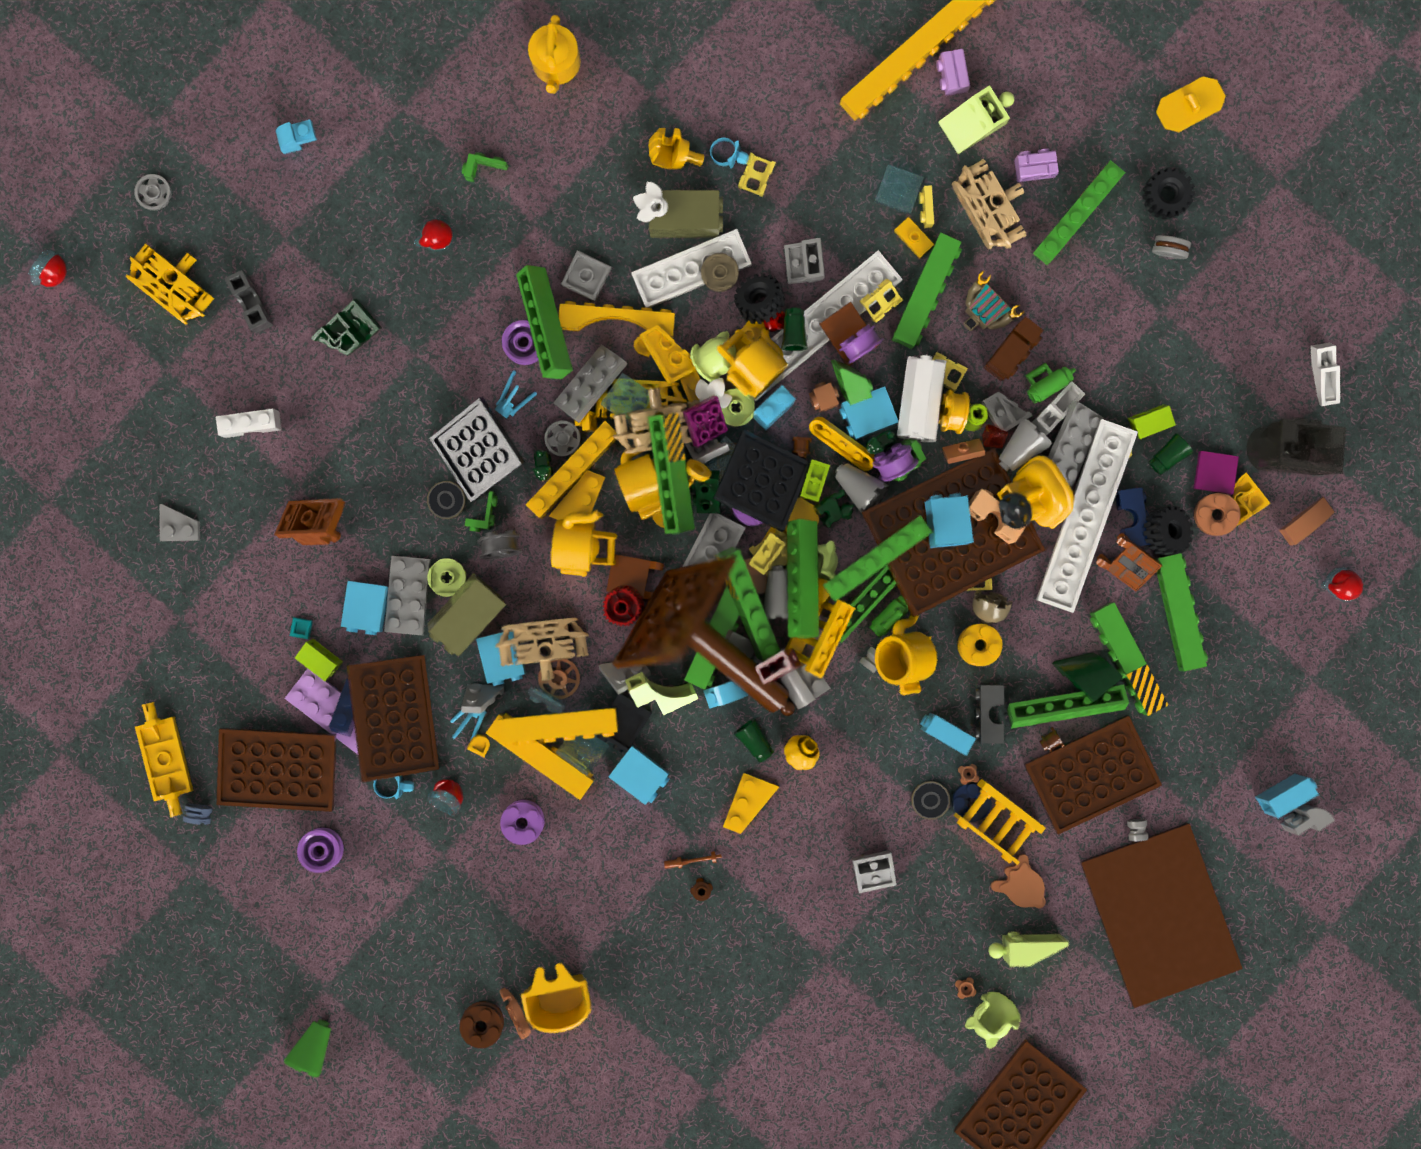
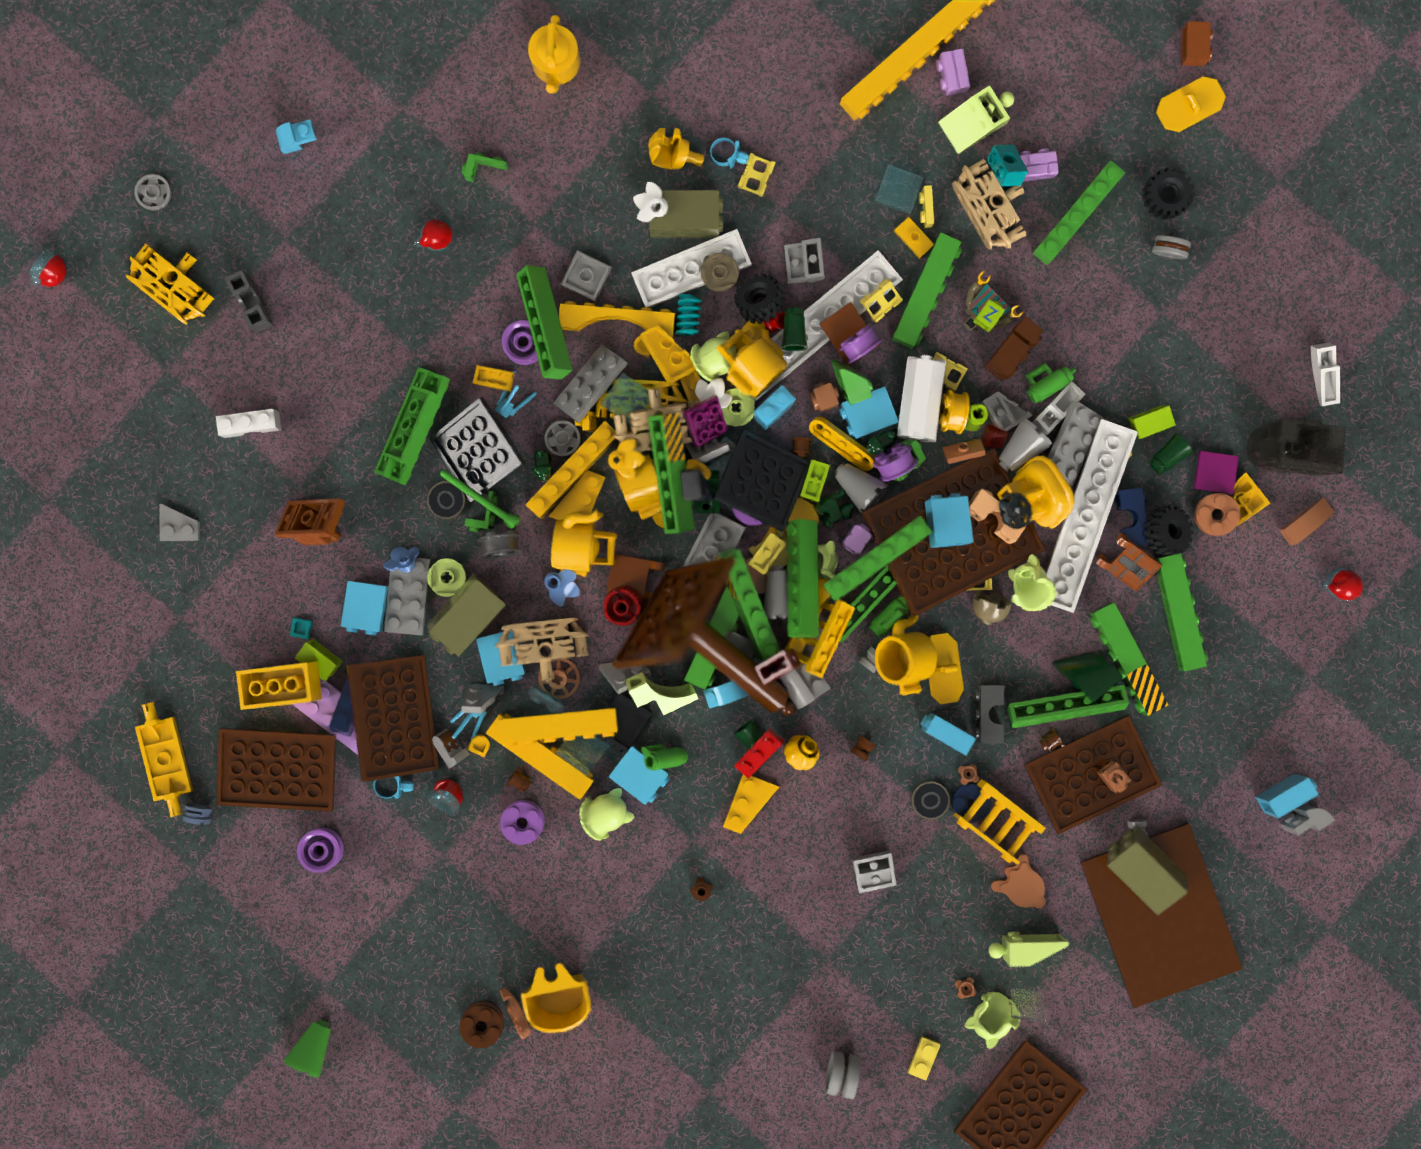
dark green slope [311,299,382,356] -> none
dark orange piece [664,851,722,869] -> none
yellow wheel [957,624,1002,666] -> none
none -> yellow brick [236,661,322,710]
none -> bright green slope [374,367,450,486]
none -> medium blue plate [383,546,419,573]
none -> light grey leg [432,729,470,769]
none -> bright green piece [440,470,521,530]
none -> yellow plate [473,365,515,392]
none -> reddish brown brick [506,766,531,793]
none -> medium blue plate [544,570,580,607]
none -> yellowish green hair [579,788,634,841]
none -> yellow plate [608,439,646,479]
none -> bright green piece [641,744,689,771]
none -> teal piece [675,294,702,336]
none -> black slope [681,468,715,502]
none -> red plate [734,728,784,779]
none -> light grey wheel [825,1050,861,1099]
none -> lavender brick [841,524,871,554]
none -> reddish brown wheel [850,735,876,761]
none -> light yellow plate [908,1036,941,1080]
none -> yellow shield [929,633,964,705]
none -> lime brick [973,299,1005,332]
none -> teal brick [987,145,1028,186]
none -> yellowish green hair [1008,554,1057,611]
none -> clear piece [1009,988,1047,1023]
none -> nougat brick [1097,761,1131,793]
none -> olive brick [1107,826,1188,915]
none -> dark orange piece [1181,21,1213,66]

